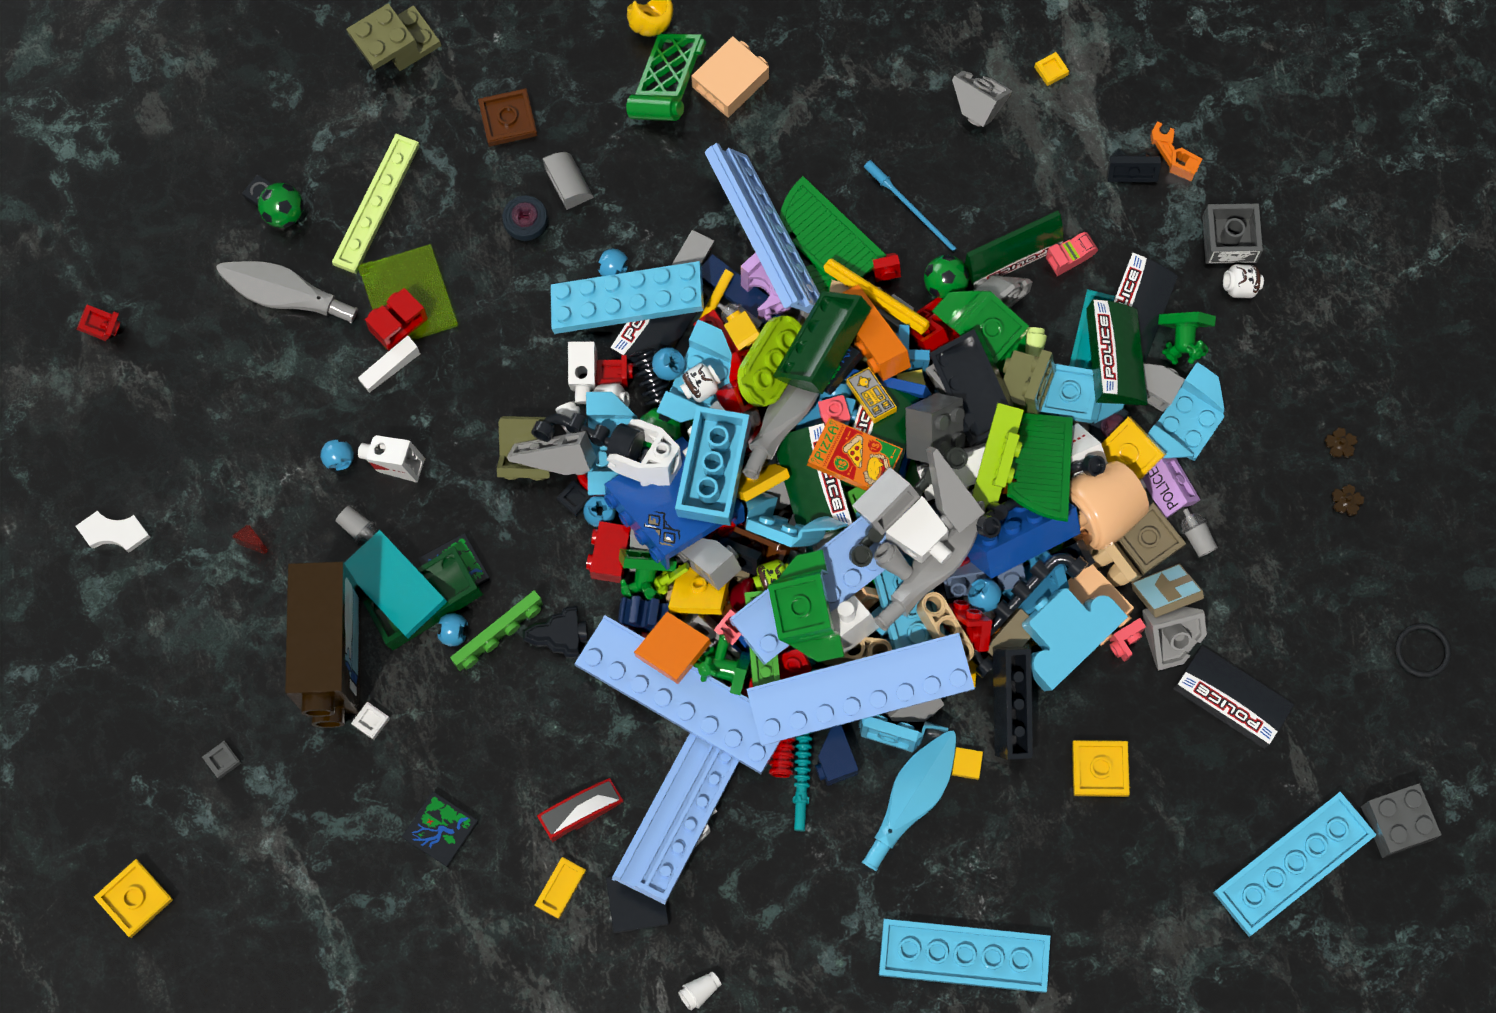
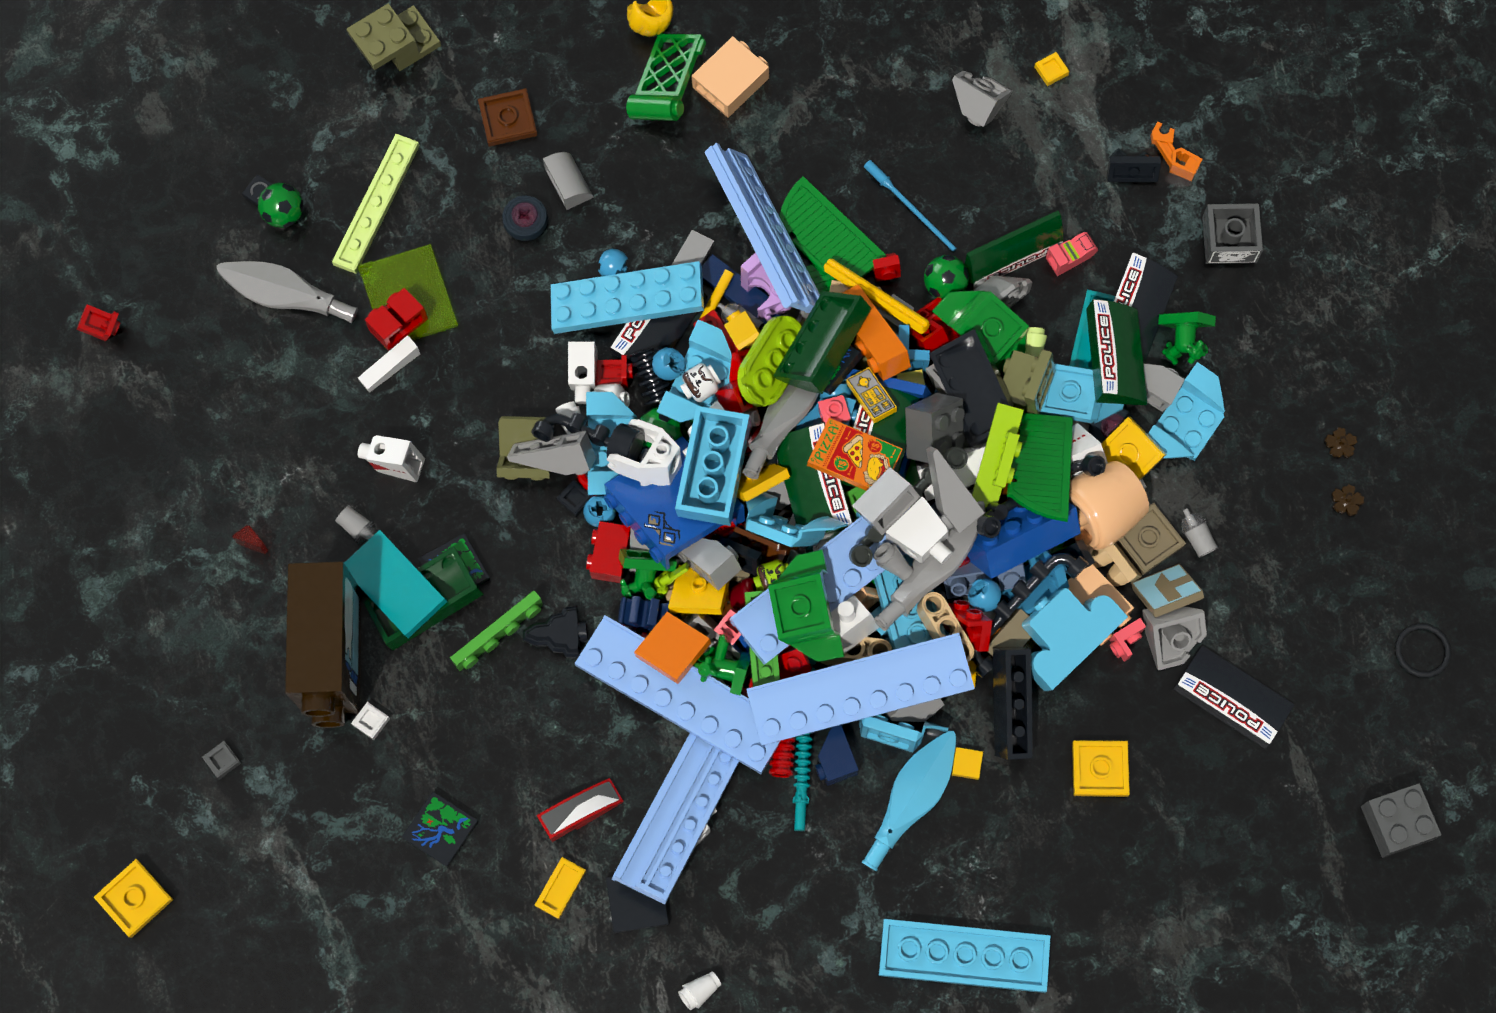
white tile [76,511,150,553] -> none
dark azure piece [320,440,354,470] -> none
dark azure piece [438,613,467,647] -> none
lavender panel [1142,458,1200,518] -> none
medium azure plate [1213,792,1376,937] -> none
white head [1223,264,1264,298] -> none

